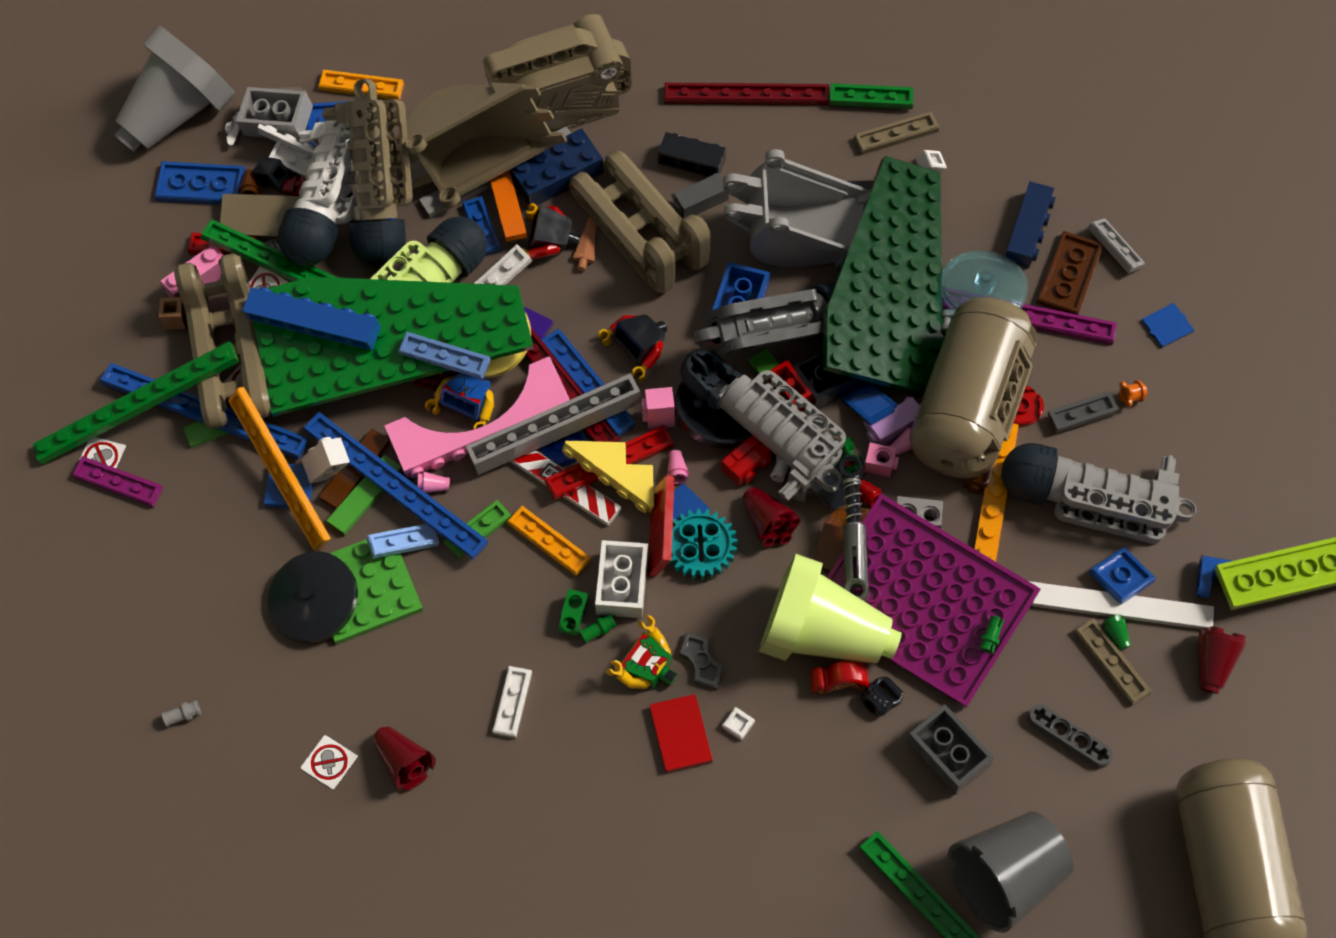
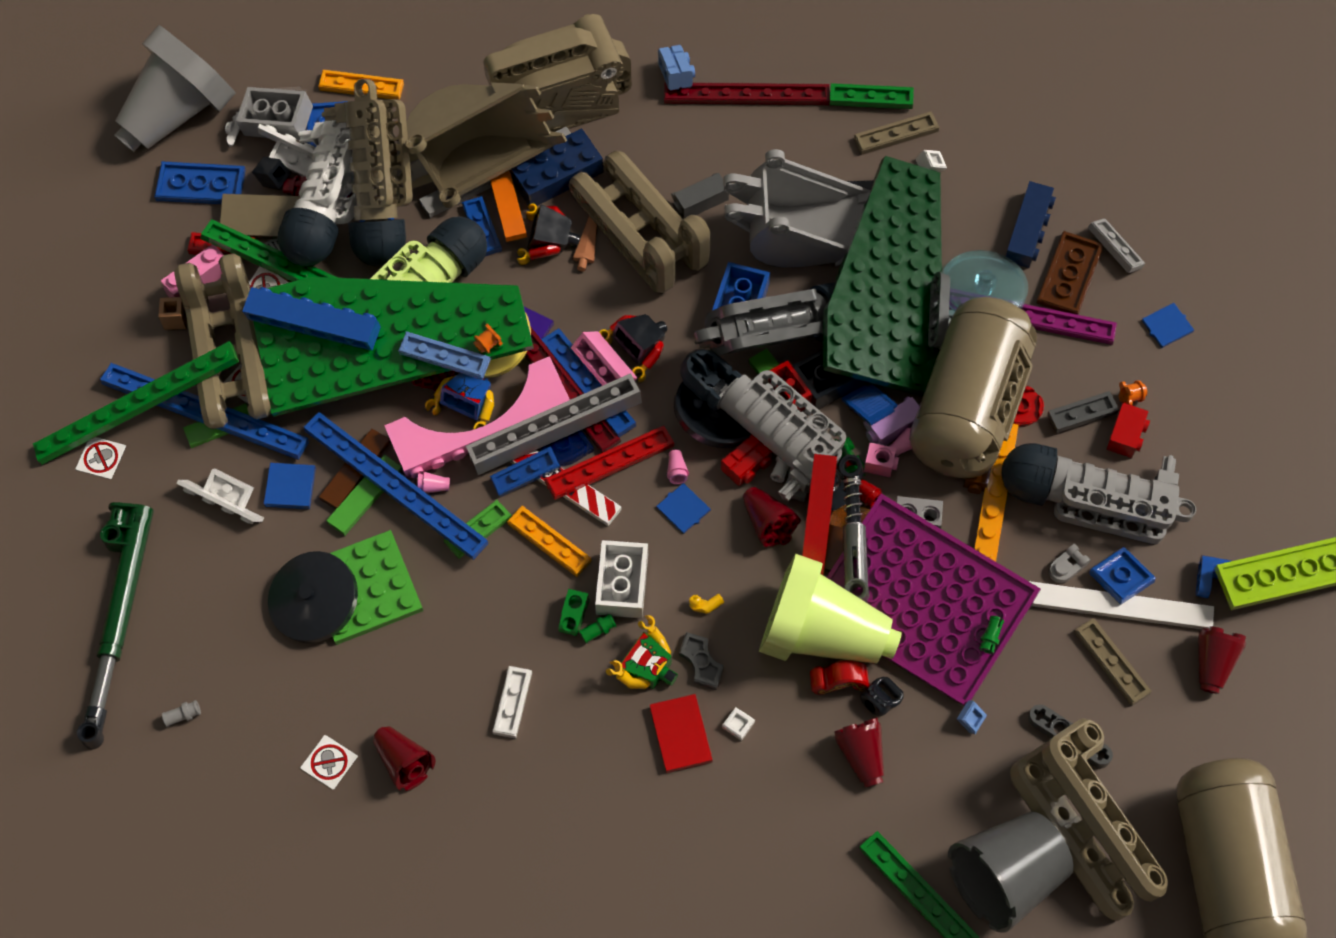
magenta tile [72,456,164,508] -> none
light orange tile [228,387,331,551] -> none
reddish brown cone [238,169,260,195] -> none
white brick [301,437,350,484] -> none
light blue tile [366,524,439,559] -> none
white tile [474,244,532,285] -> none
light yellow slope [562,441,654,513] -> none
bright pink brick [641,387,675,430] -> none
red tile [648,475,674,577] -> none
black brick [658,132,726,177] -> none
teal gear [669,508,738,580] -> none
dark grey brick [907,704,994,795] -> none
green cone [1103,614,1132,651] -> none
none -> dark green piece [77,502,154,749]
none -> white bracket [177,469,264,524]
none -> orange brick [473,324,503,354]
none -> blue tile [490,446,561,497]
none -> bright pink brick [571,332,637,386]
none -> medium blue brick [658,45,695,90]
none -> yellow arm [689,594,724,614]
none -> red tile [802,454,837,575]
none -> dark red cone [834,718,884,788]
none -> dark grey beam [928,272,950,350]
none -> medium blue tile [957,700,987,734]
none -> dark tan beam [1010,718,1168,921]
none -> light grey plate [1049,544,1091,583]
none -> red brick [1106,403,1150,458]

